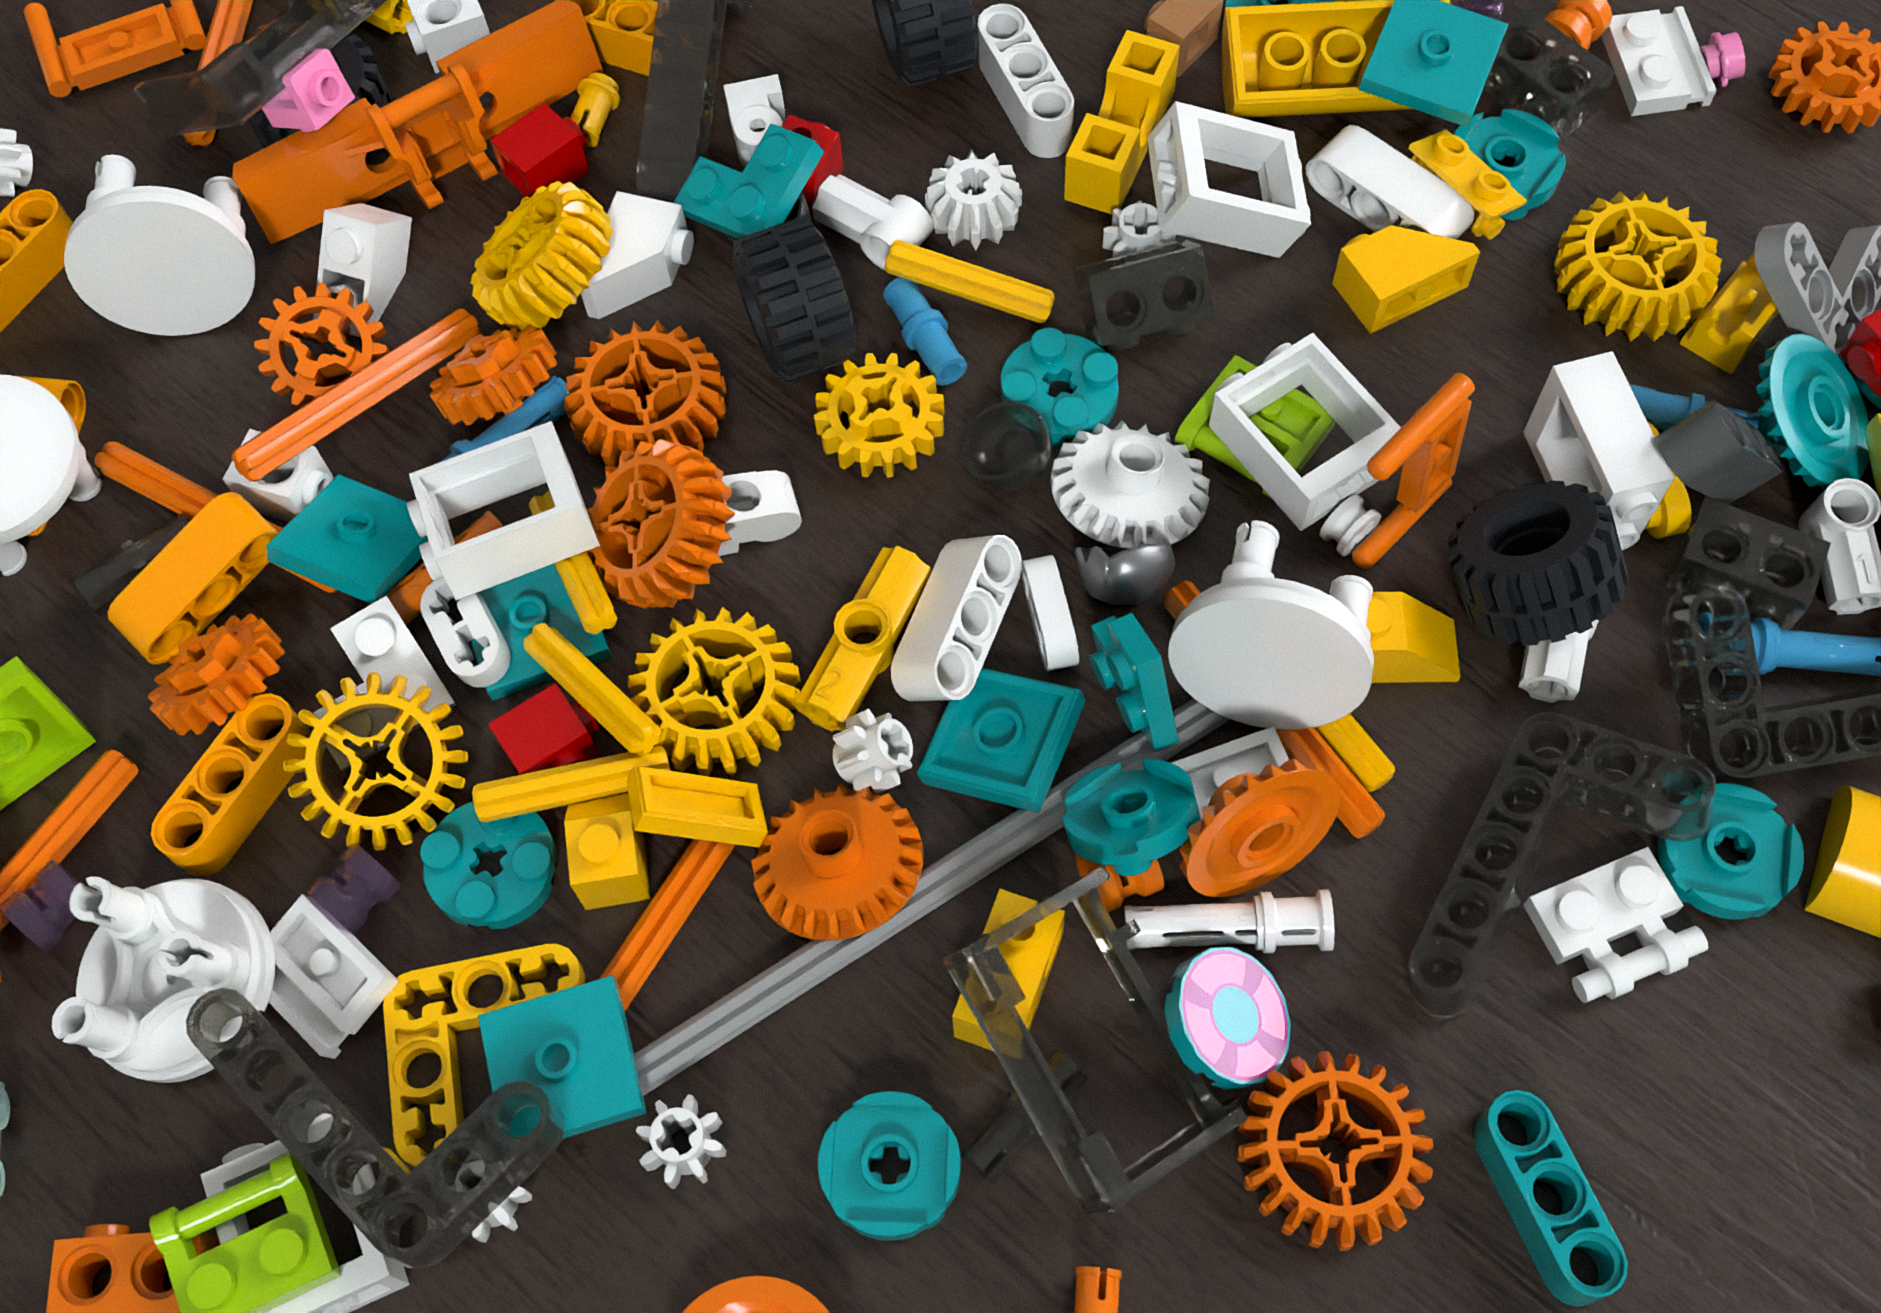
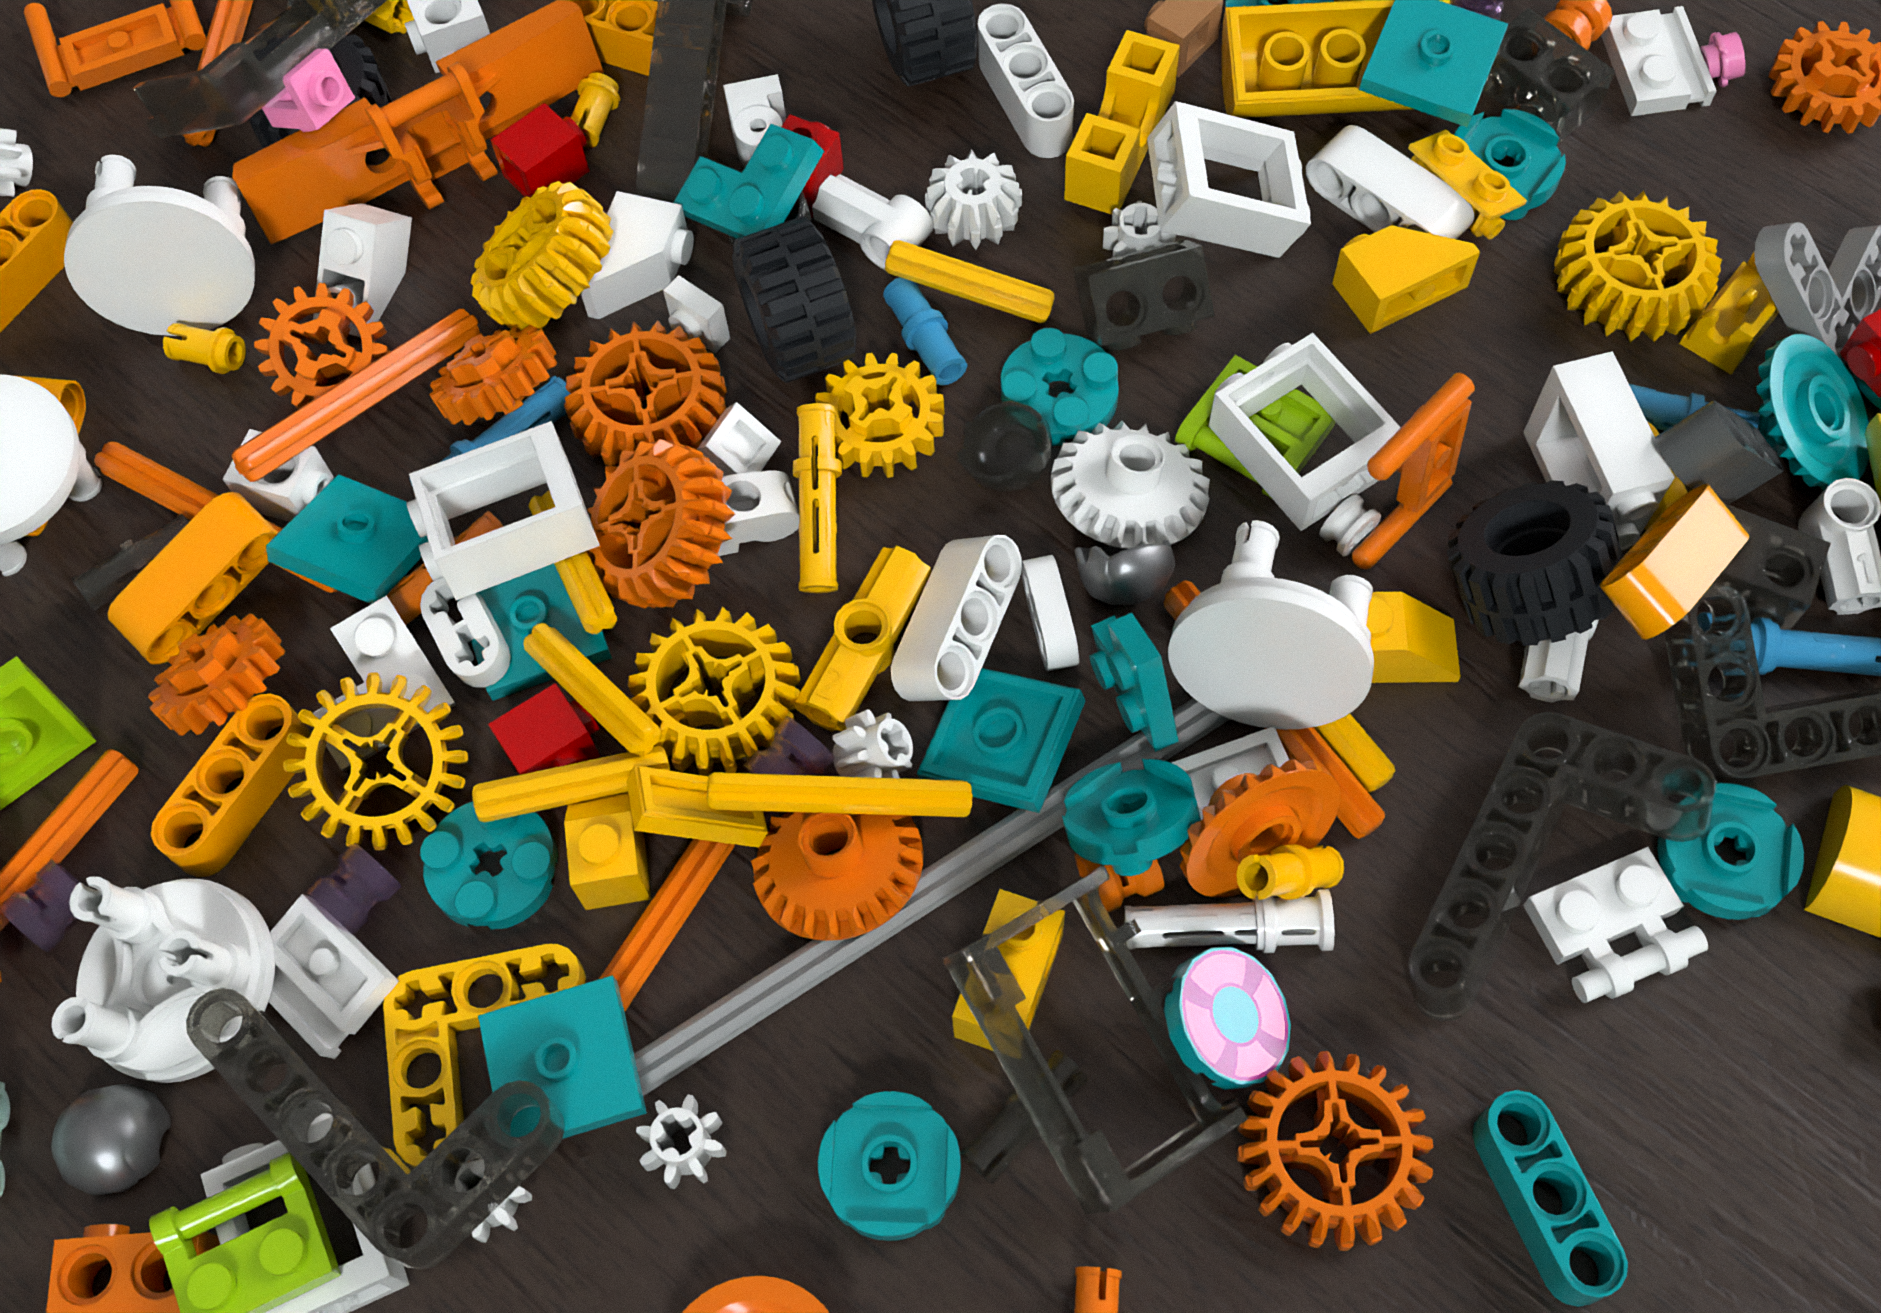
none -> flat silver hair [51,1084,171,1196]
none -> yellow pin [163,323,246,374]
none -> white plate [663,275,730,354]
none -> white plate [697,402,781,476]
none -> yellow axle [707,772,973,817]
none -> wheel [743,716,835,776]
none -> yellow pin [793,403,842,593]
none -> yellow pin [1236,844,1344,900]
none -> beam [1600,483,1750,640]

